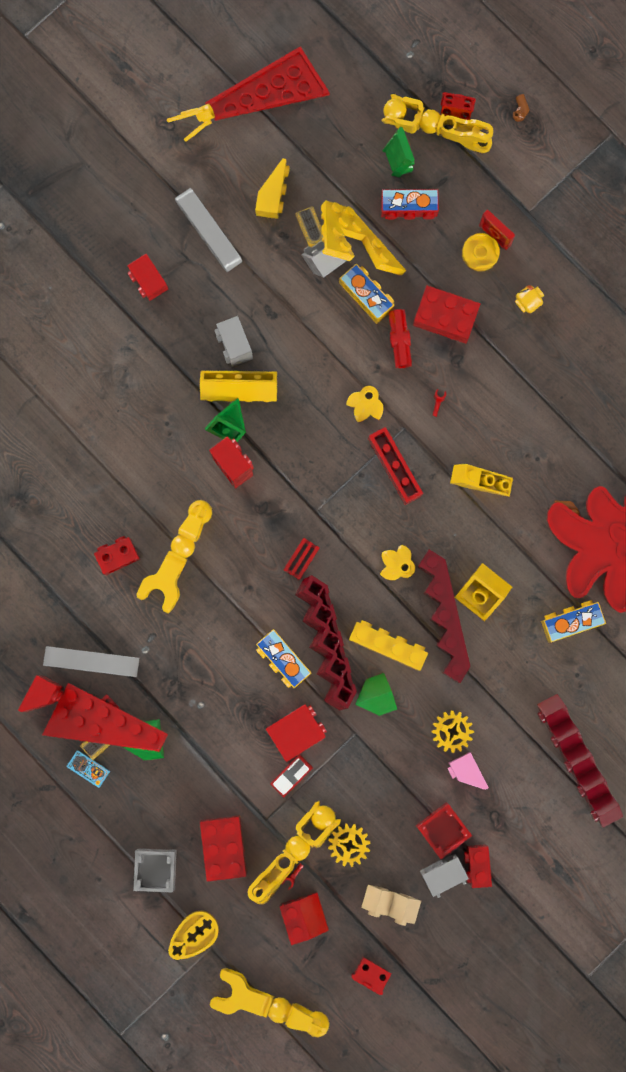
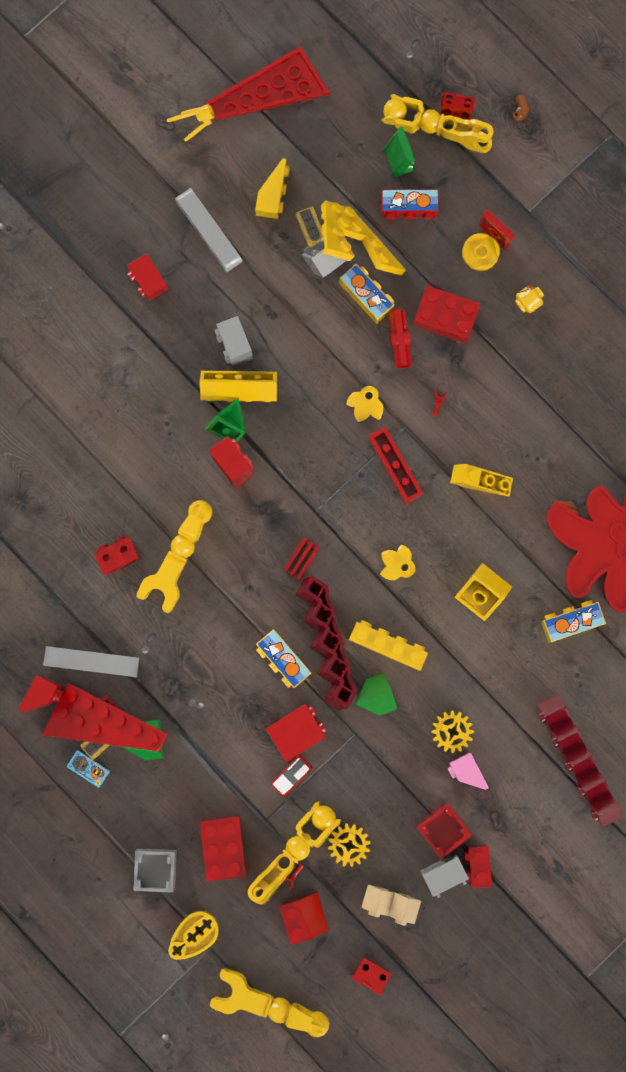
dark red brick [418,549,471,683] -> none

